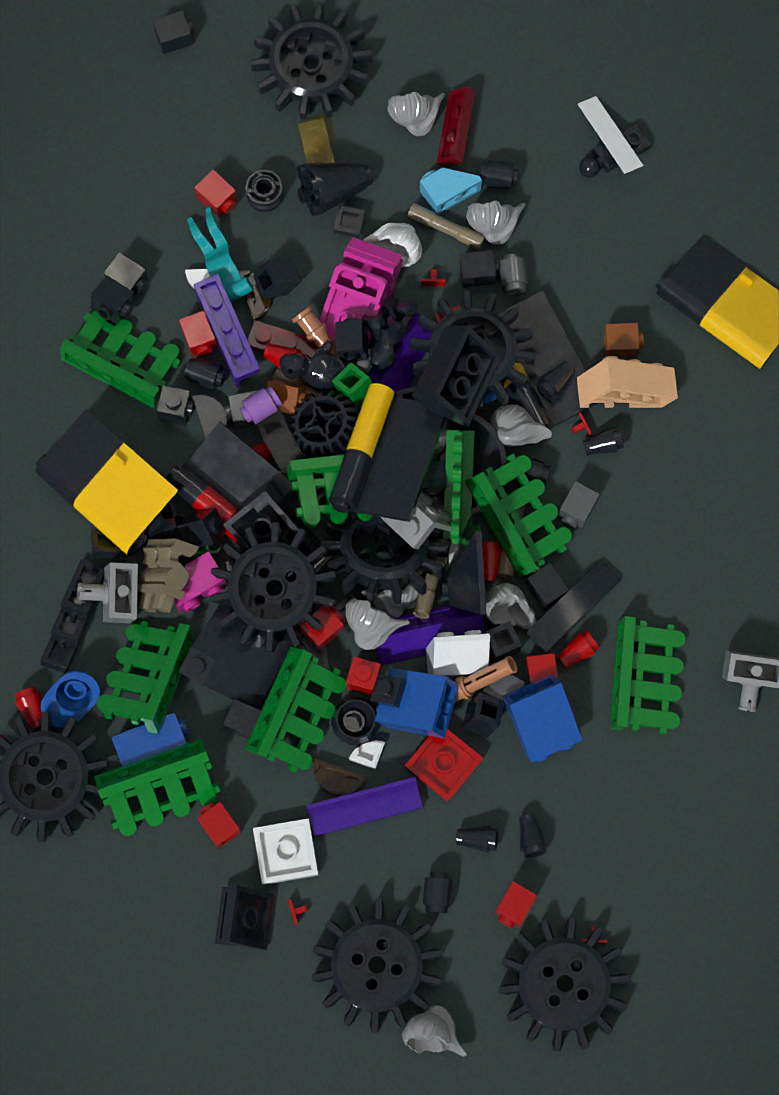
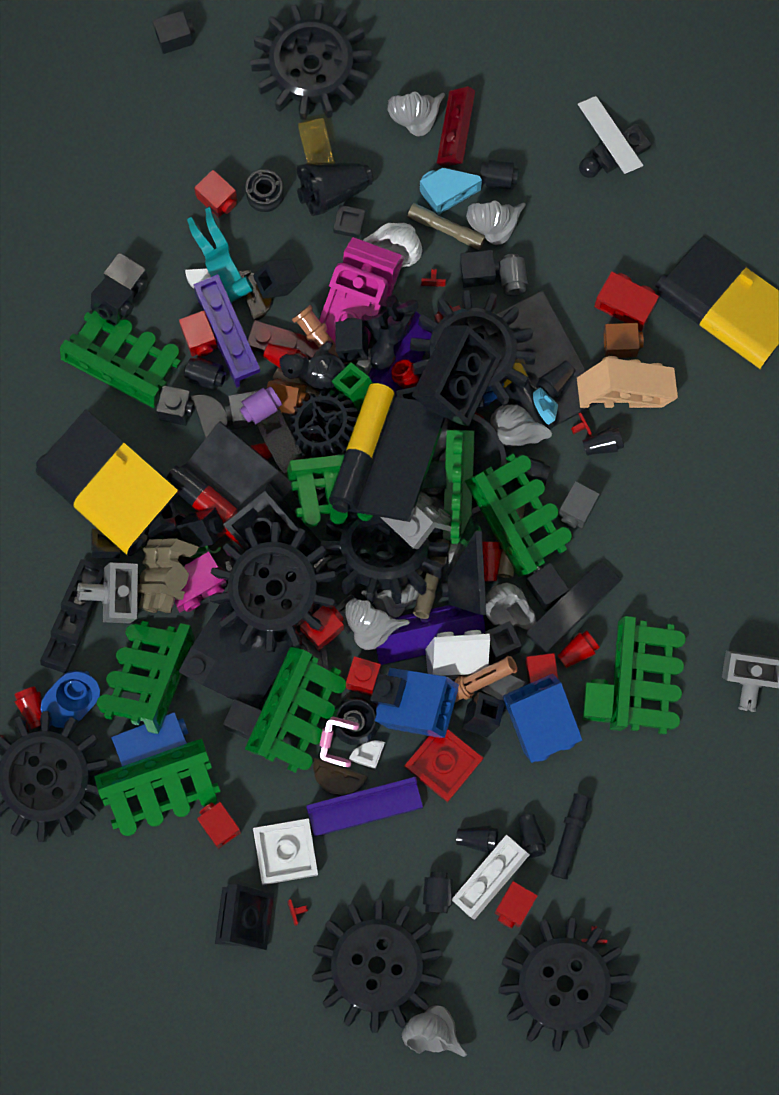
none -> bright pink piece [319,717,359,767]
none -> red cone [391,360,420,389]
none -> white plate [451,835,530,920]
none -> medium azure tile [533,388,558,425]
none -> black pin [550,793,591,880]
none -> green brick [582,679,614,723]
none -> red brick [594,271,659,331]

